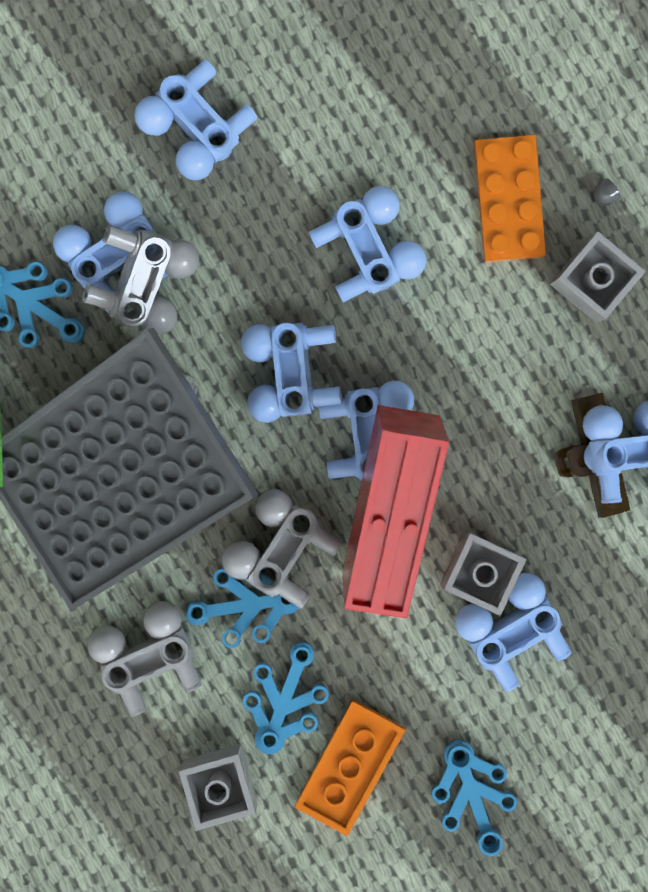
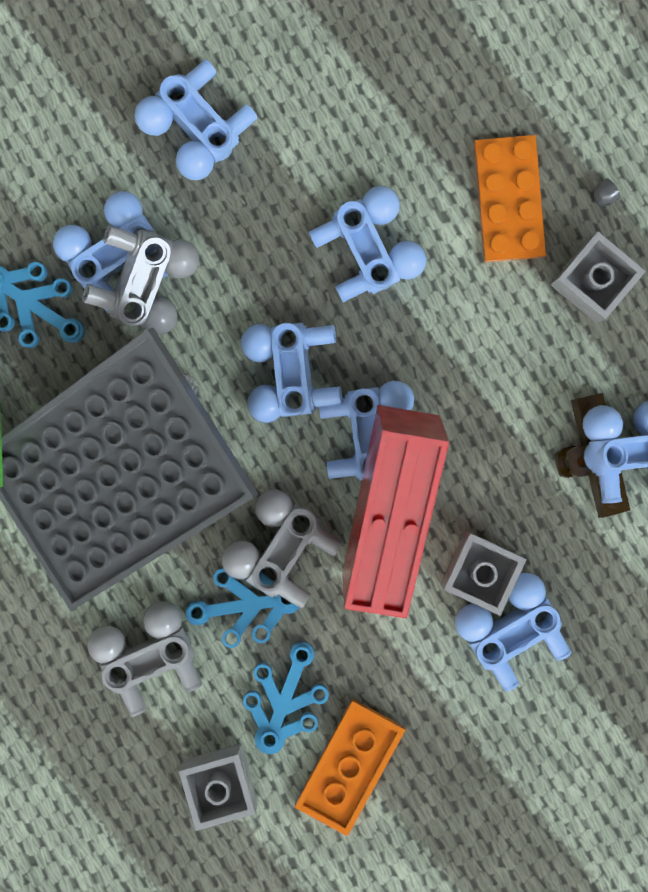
dark azure plant [431,740,517,856] -> none

